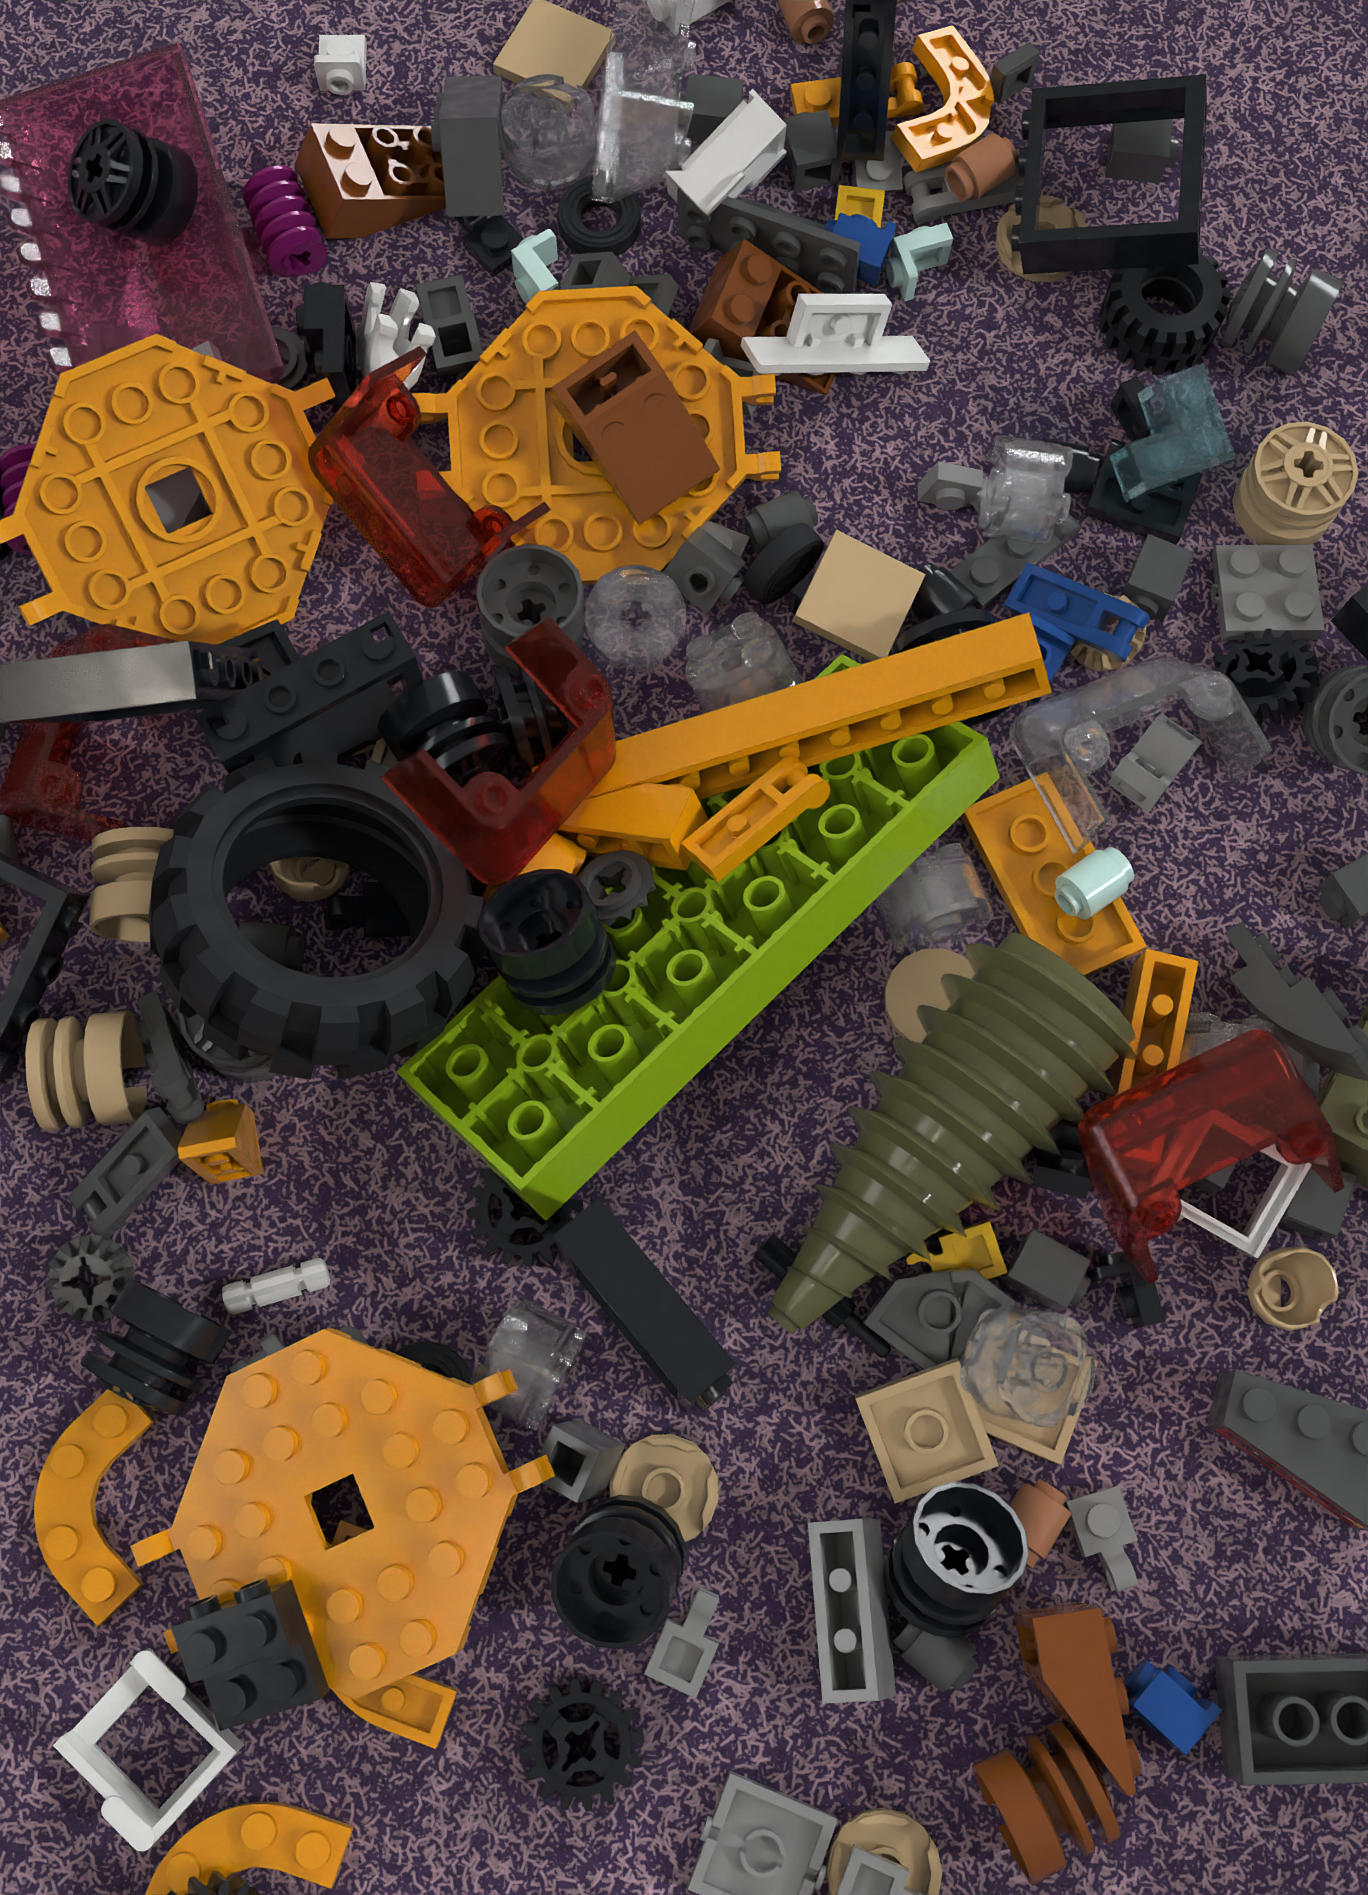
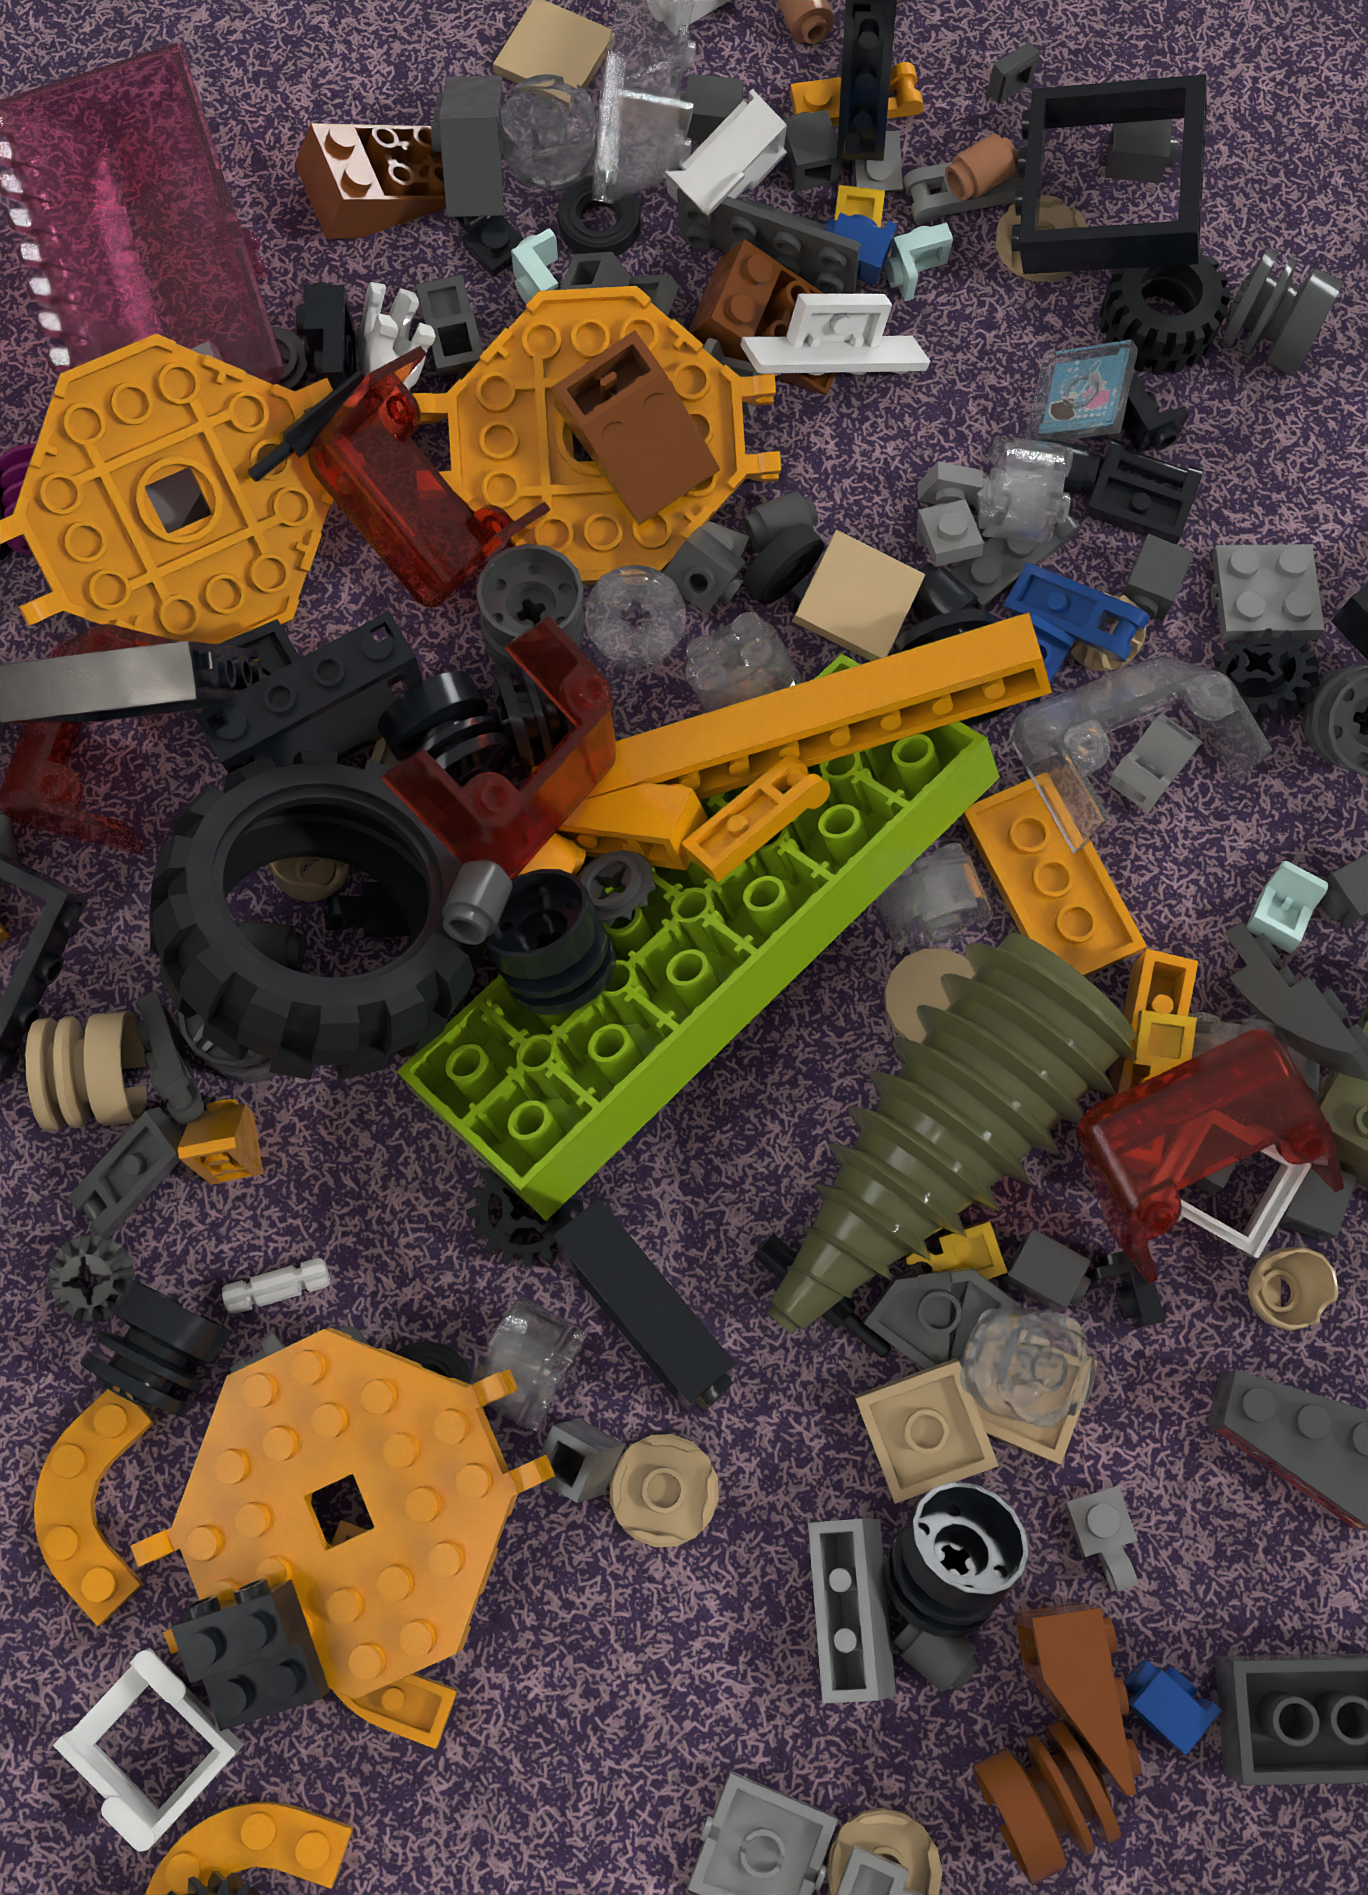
black wheel [68,119,198,247] -> none
tan wheel [89,827,174,943] -> none
magenta piece [242,165,328,278] -> none
white bracket [314,35,367,95] -> none
black gear [519,1676,644,1811] -> none
black wheel [551,1495,686,1649] -> none
light grey plate [644,1586,719,1699] -> none
light orange plate [891,25,994,173] -> none
nougat brick [1009,1479,1071,1569] -> none
black bracket [1032,1121,1102,1199] -> none
light aqua brick [1054,847,1134,920] -> none
clear light blue brick [1110,363,1236,502] -> none
tan wheel [1232,422,1359,545] -> none
none -> black axle [248,370,378,482]
none -> dark grey brick [442,860,513,945]
none -> light grey bracket [916,499,984,567]
none -> clear tile [1025,340,1138,443]
none -> yellow plate [1132,1010,1197,1108]
none -> light aqua bracket [1246,861,1329,954]

